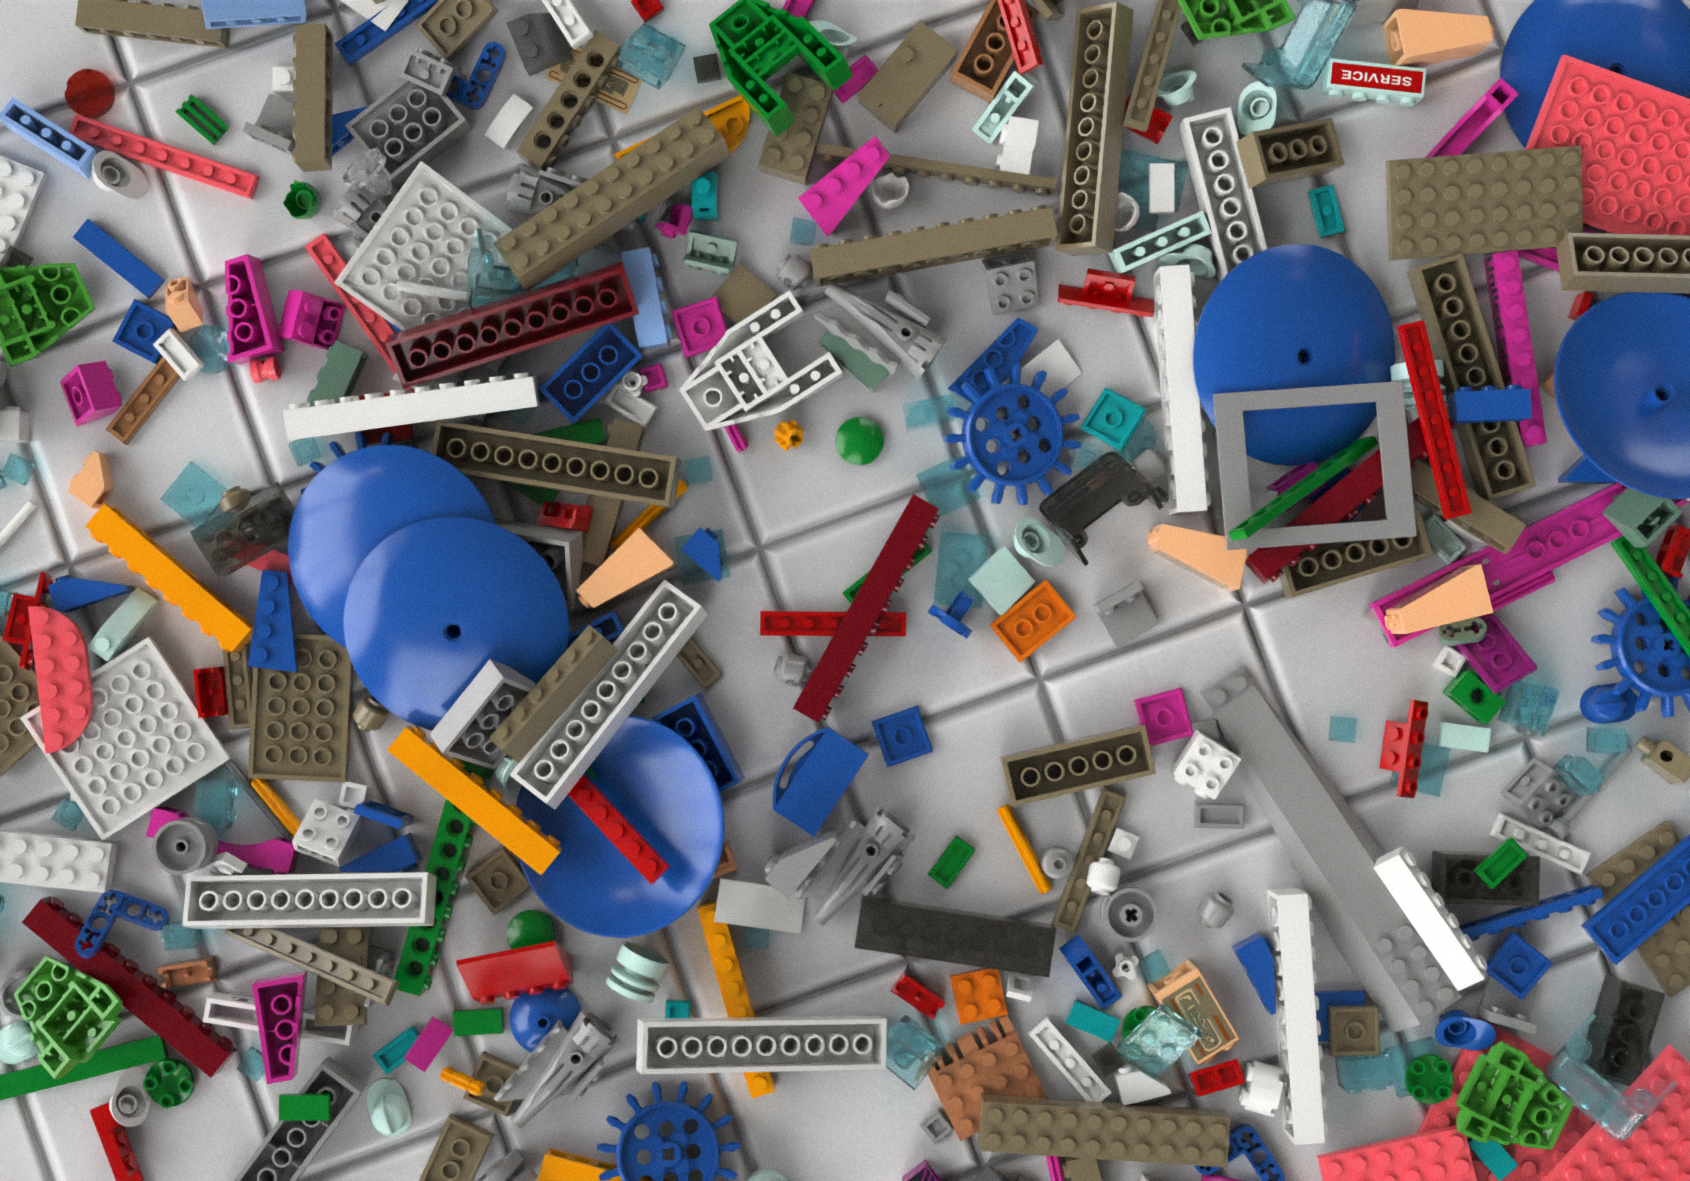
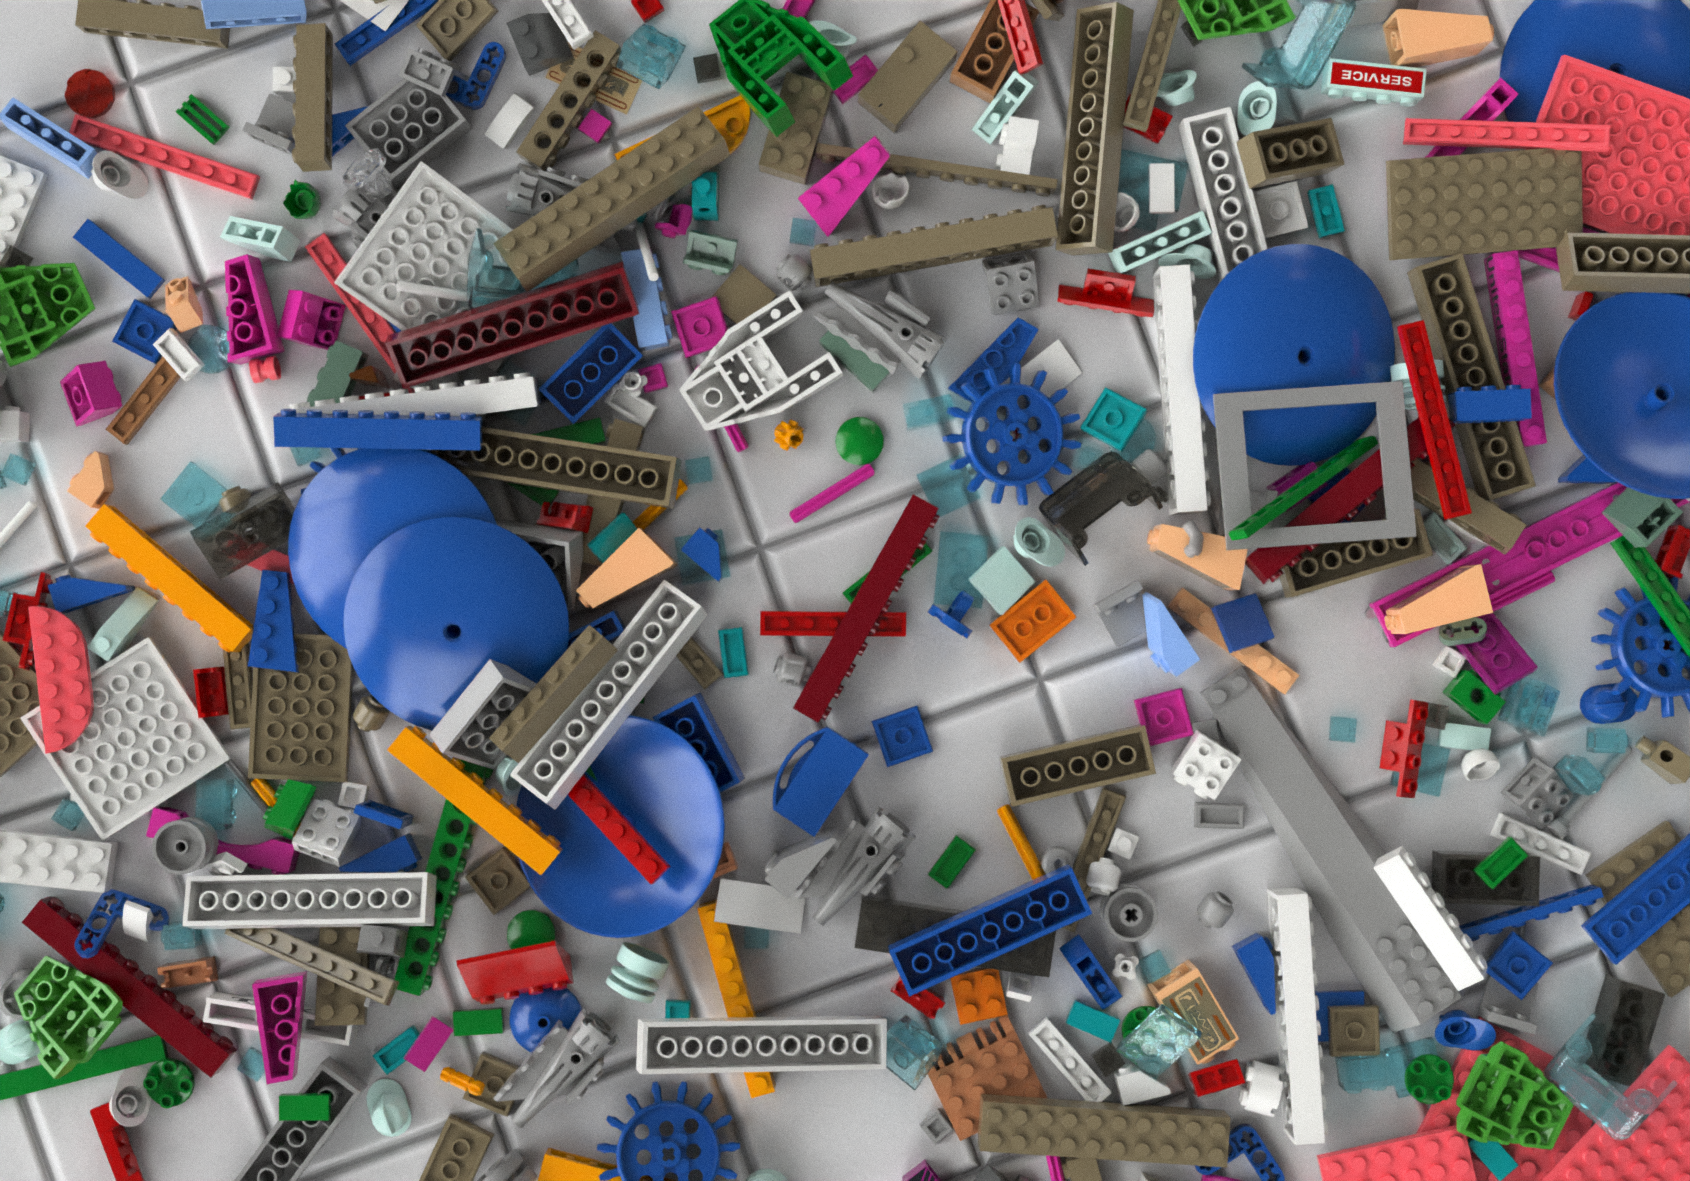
none -> white slope [123,900,153,942]
none -> light aqua slope [220,216,301,262]
none -> green slope [262,779,317,839]
none -> blue brick [273,409,482,451]
none -> reddish brown slope [349,365,389,389]
none -> light grey torso [356,924,408,958]
none -> dark pink tile [578,109,612,144]
none -> teal tile [587,513,637,563]
none -> white bar [635,222,659,281]
none -> teal tile [718,627,749,678]
none -> dark pink axle [789,464,875,523]
none -> blue brick [888,864,1092,997]
none -> light blue slope [1142,592,1200,677]
none -> light nougat plate [1167,588,1299,694]
none -> light grey arm [1182,520,1204,558]
none -> blue tile [1211,593,1275,653]
none -> white plate [1253,181,1308,240]
none -> coral tile [1403,118,1611,152]
none -> clear smoke plate [1425,702,1449,730]
none -> white hair [1461,748,1501,781]

